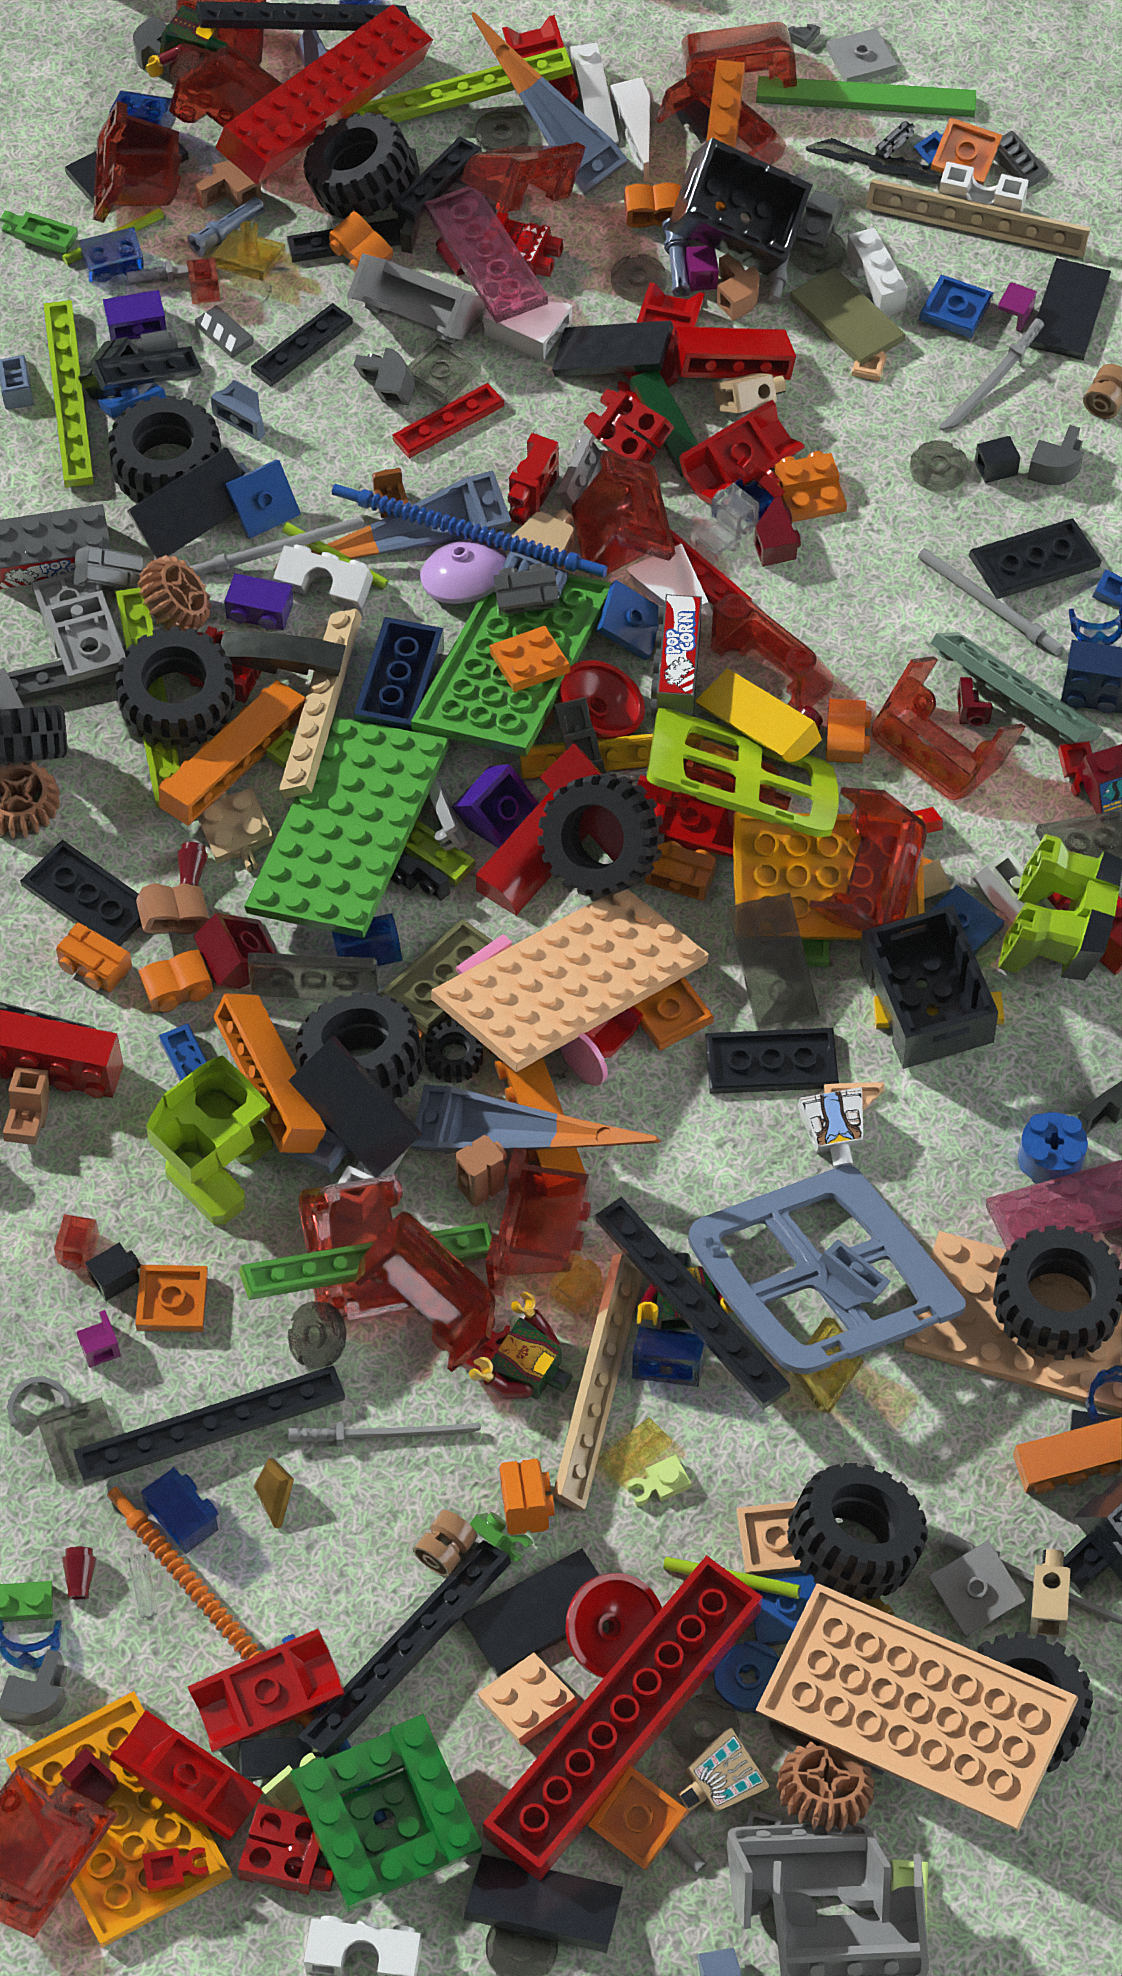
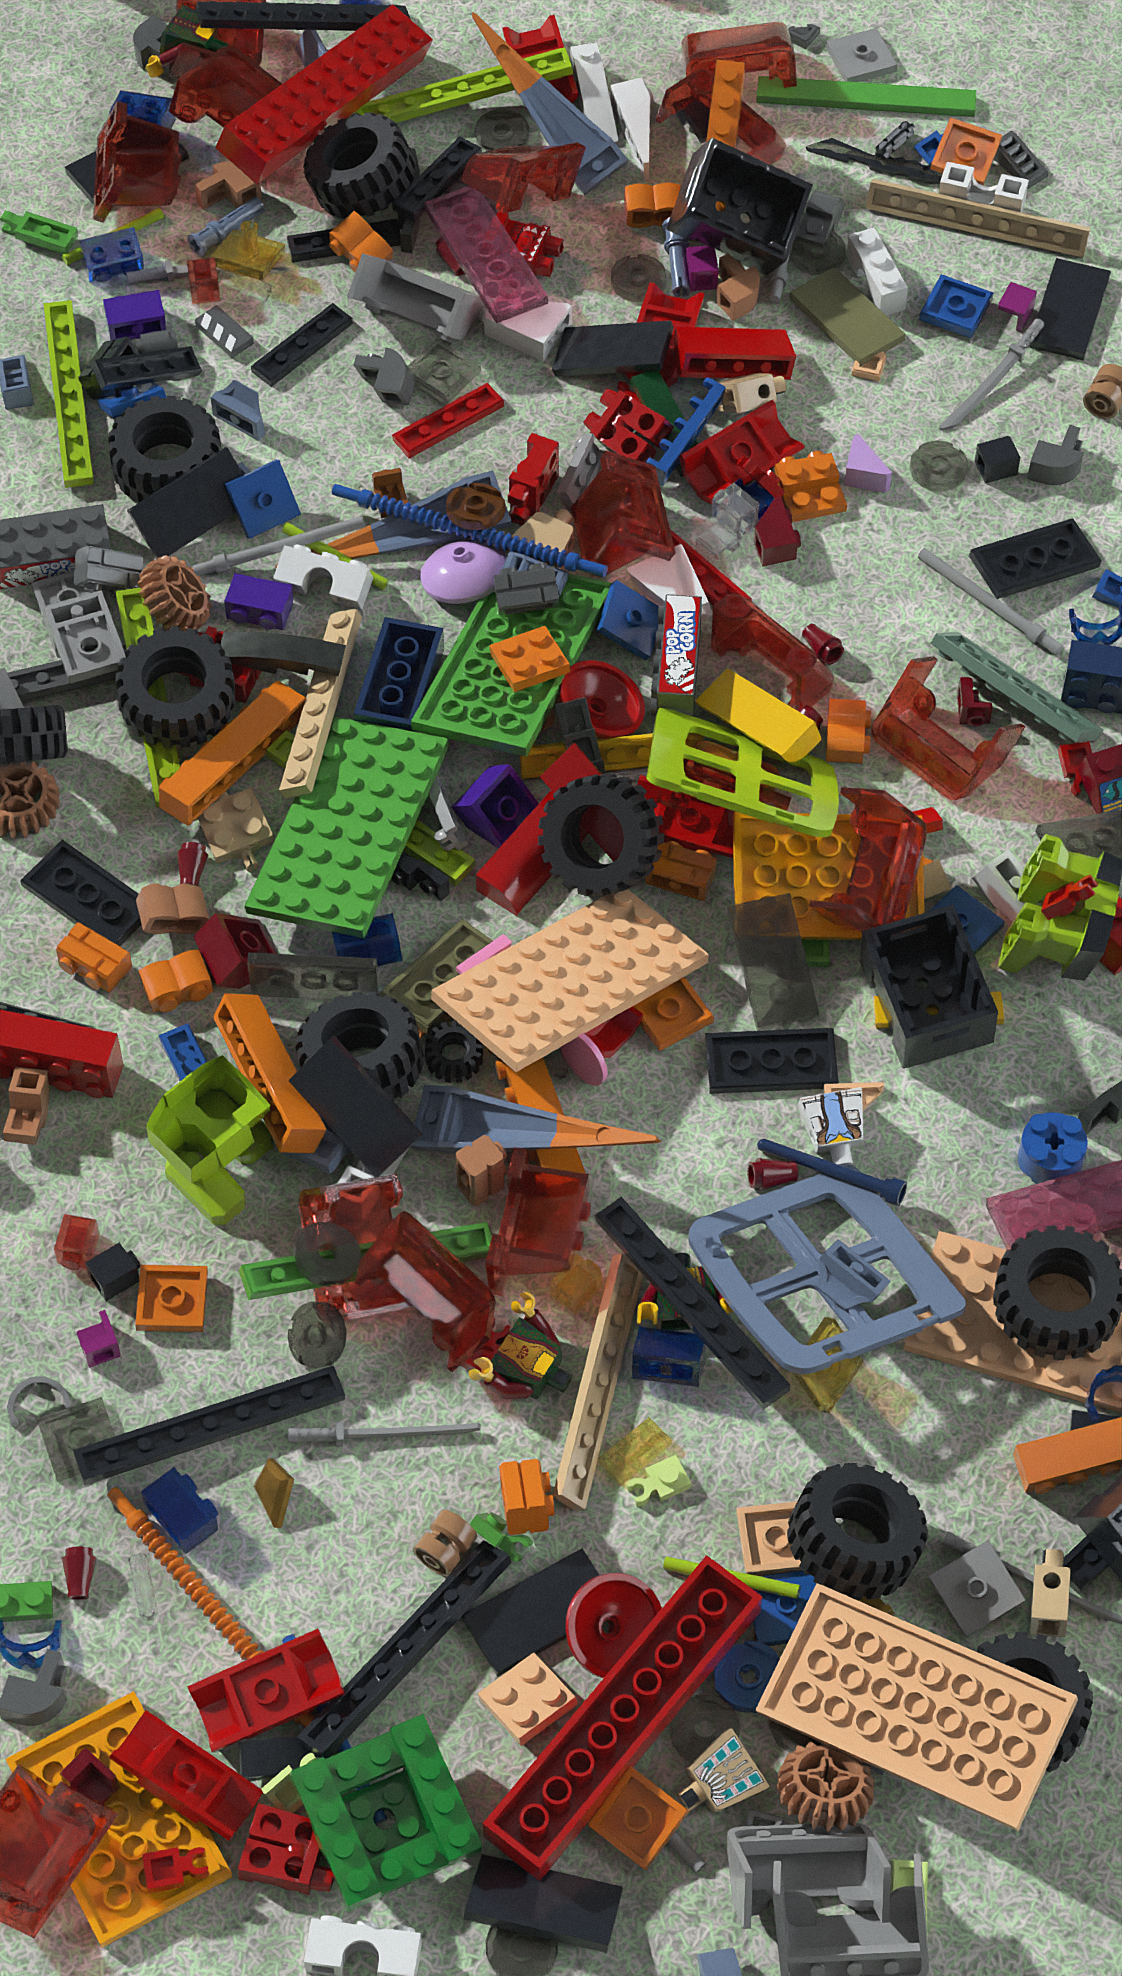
none -> clear smoke tile [293,1222,361,1287]
none -> reddish brown tile [446,483,505,530]
none -> blue hinge [645,377,726,487]
none -> dark red cone [747,1158,798,1191]
none -> dark blue piece [757,1139,907,1206]
none -> dark red cone [802,623,844,665]
none -> lavender slope [844,434,892,492]
none -> red plate [1041,875,1098,920]

